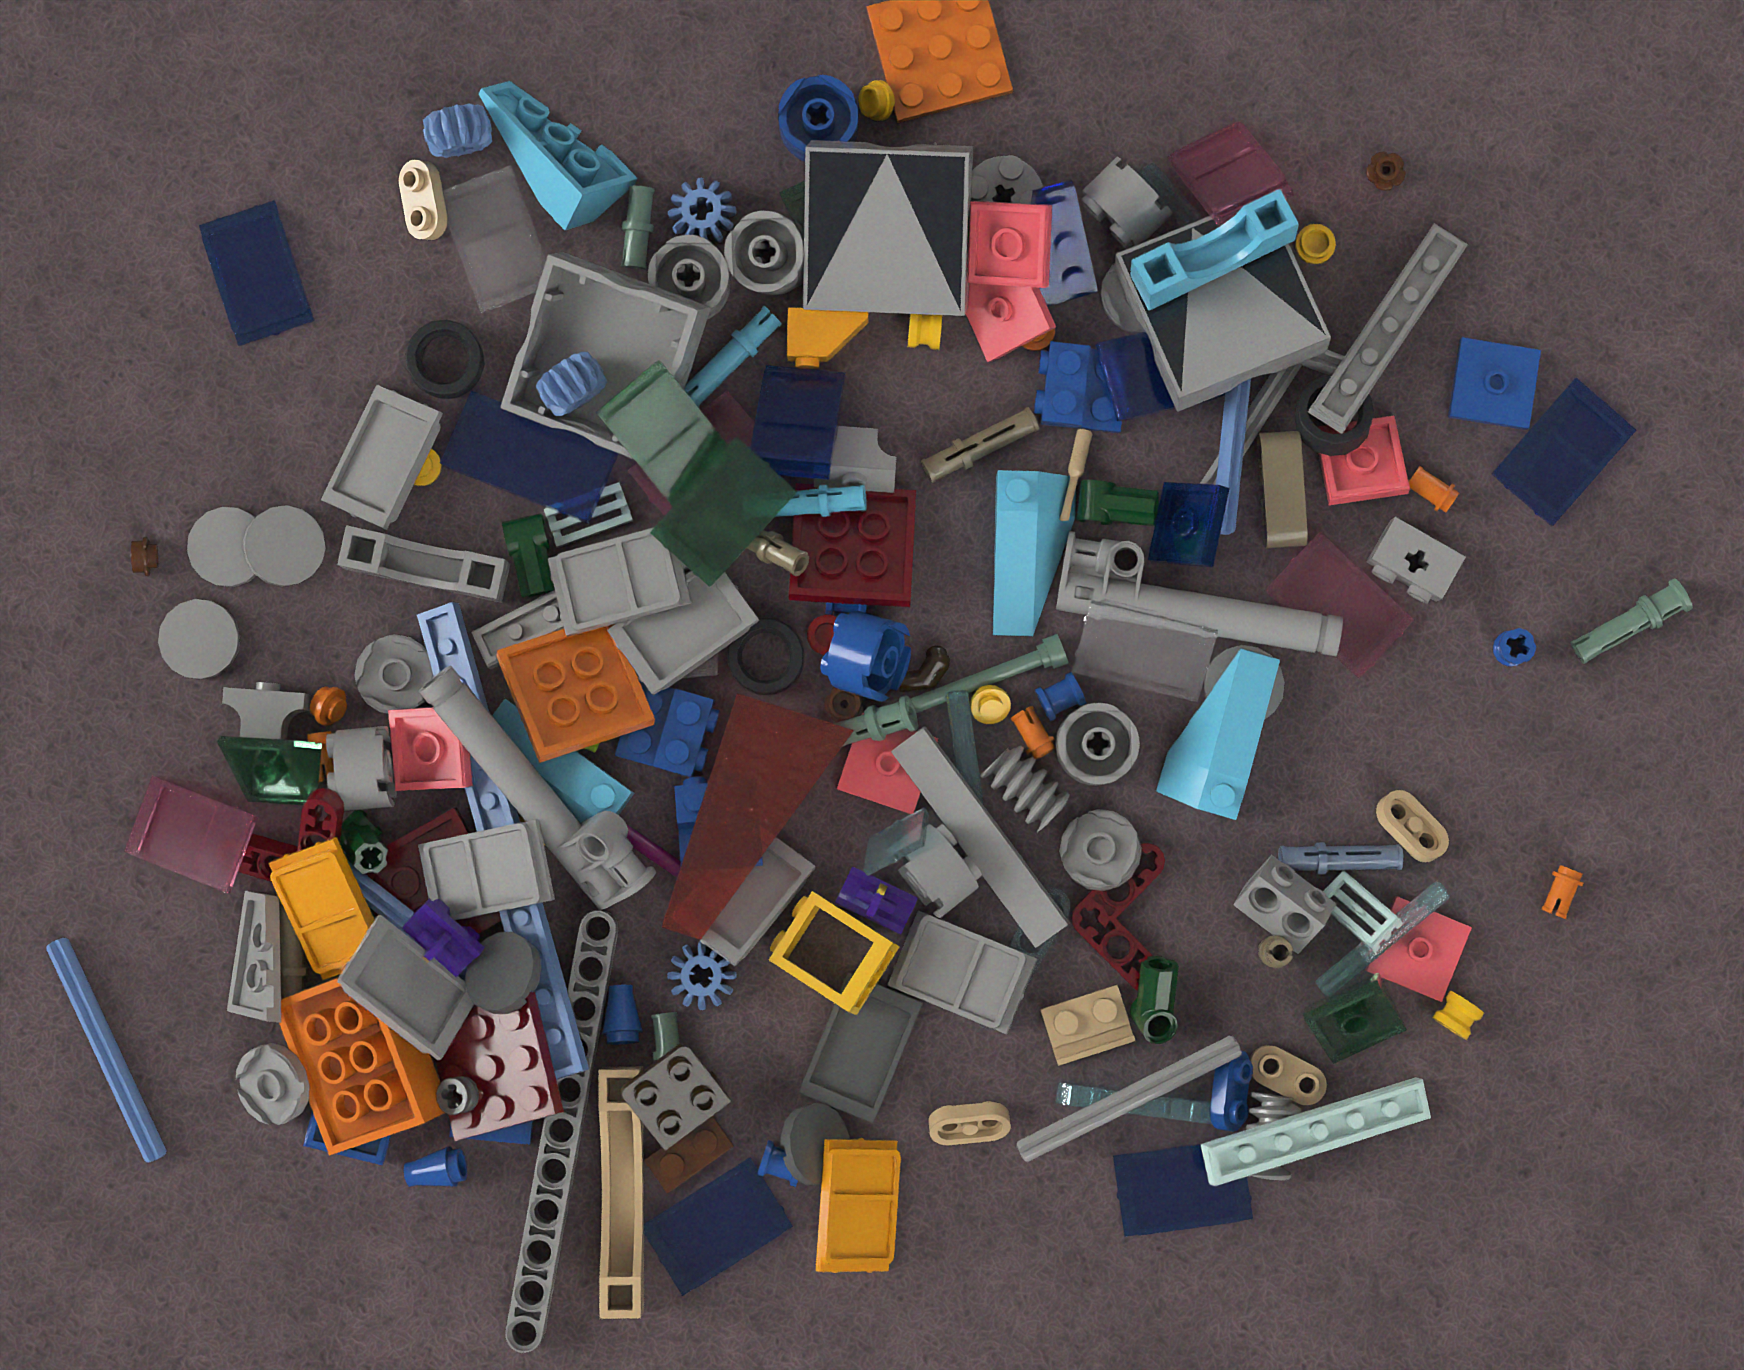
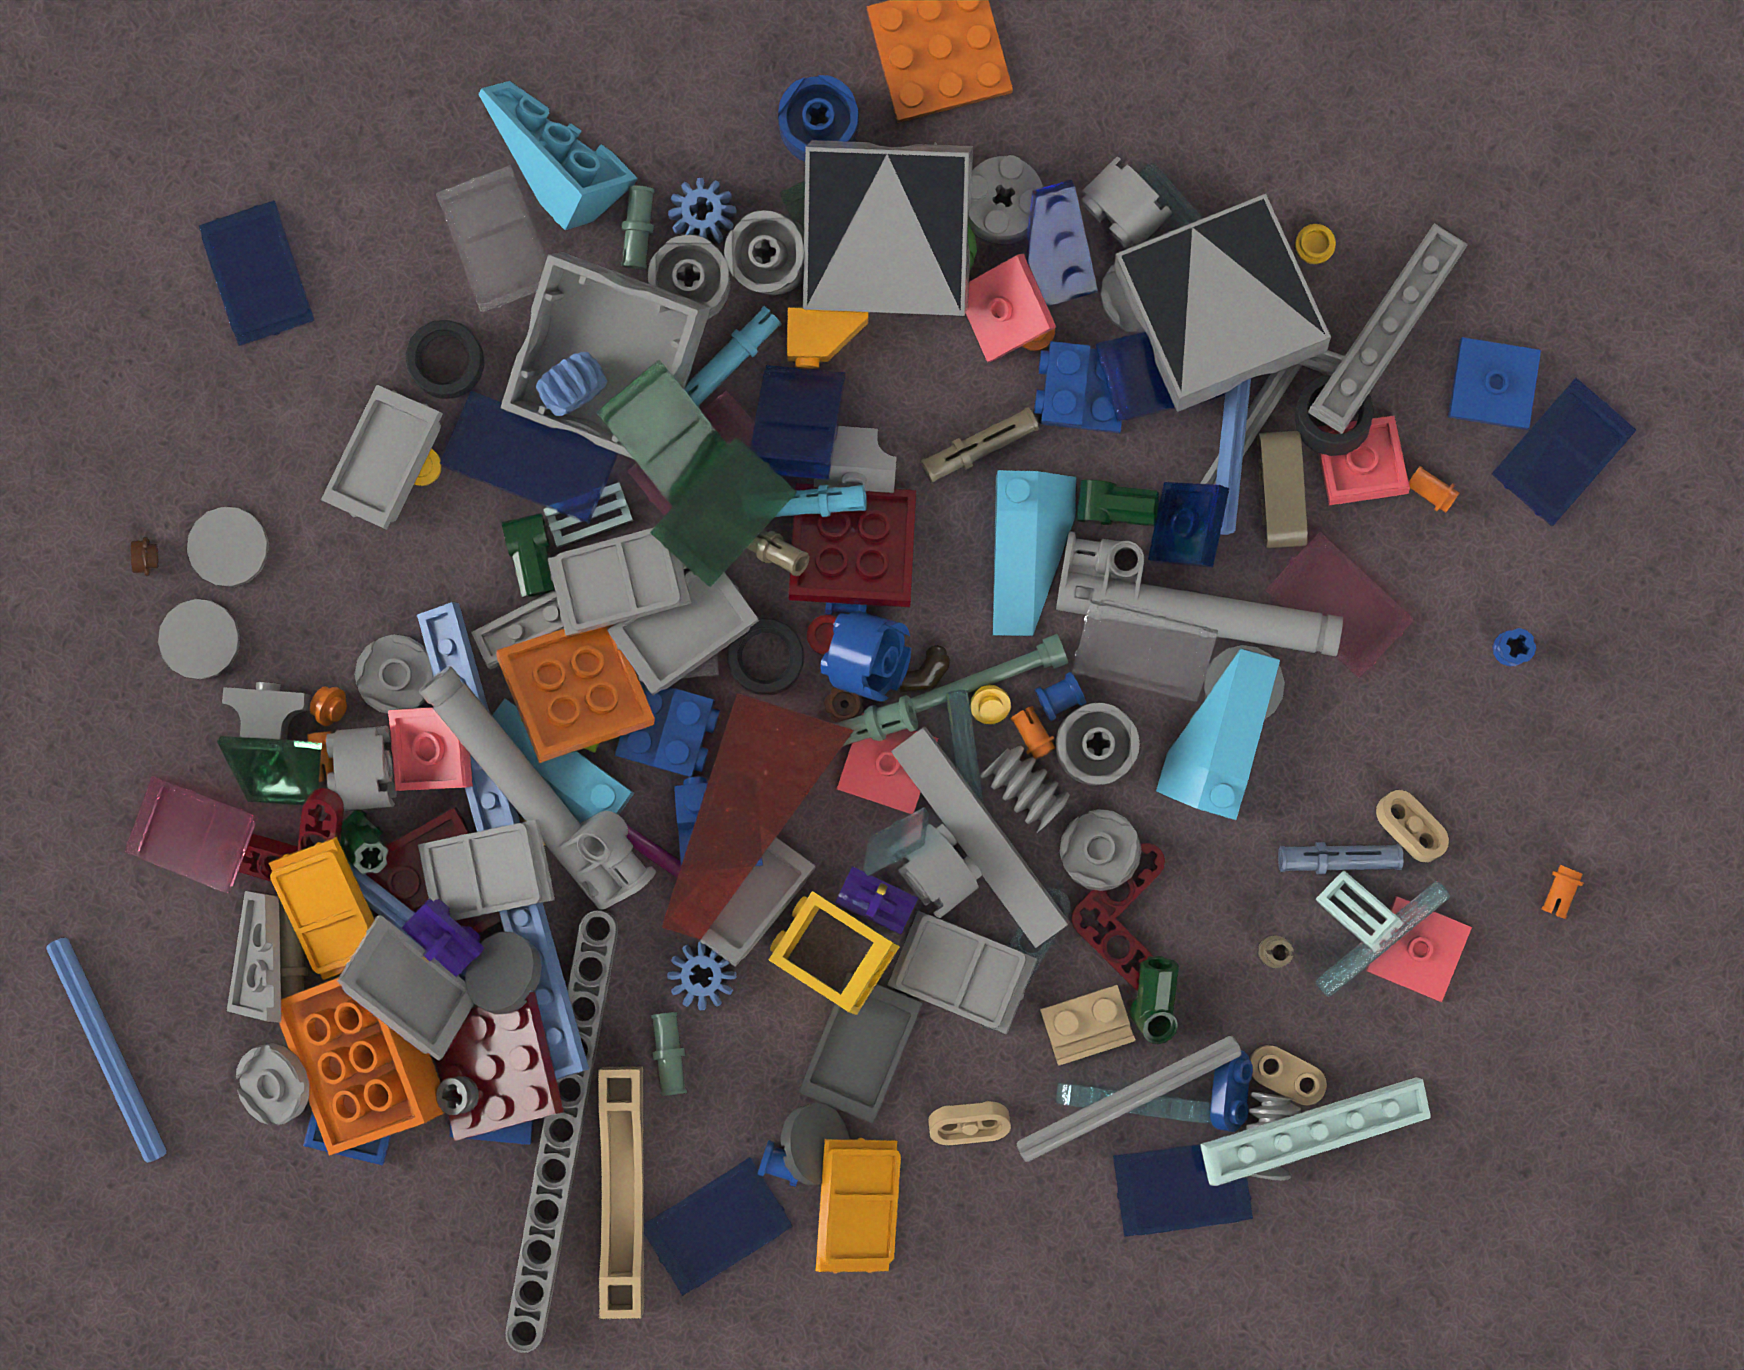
light grey tile [243,505,326,587] -> none
light grey arch [337,525,510,603] -> none
tan plate [399,160,447,240] -> none
blue cone [404,1146,467,1187] -> none
medium blue gear [423,103,492,158] -> none
blue cone [602,985,643,1045] -> none
bracket [620,1043,731,1150] -> none
reddish brown plate [644,1116,734,1194] -> none
yellow plate [858,80,895,121] -> none
yellow wheel [907,314,942,350] -> none
coral plate [967,201,1052,288] -> none
tan piece [1059,429,1093,521] -> none
medium azure arch [1130,189,1299,311] -> none
clear pink piece [1167,122,1294,227] -> none
light grey brick [1233,854,1336,954] -> none
clear green slope [1303,973,1407,1064] -> none
reddish brown plate [1366,151,1406,191] -> none
light grey brick [1366,517,1466,604] -> none
yellow wheel [1432,991,1484,1040] -> none
sand green pin [1571,578,1693,664] -> none

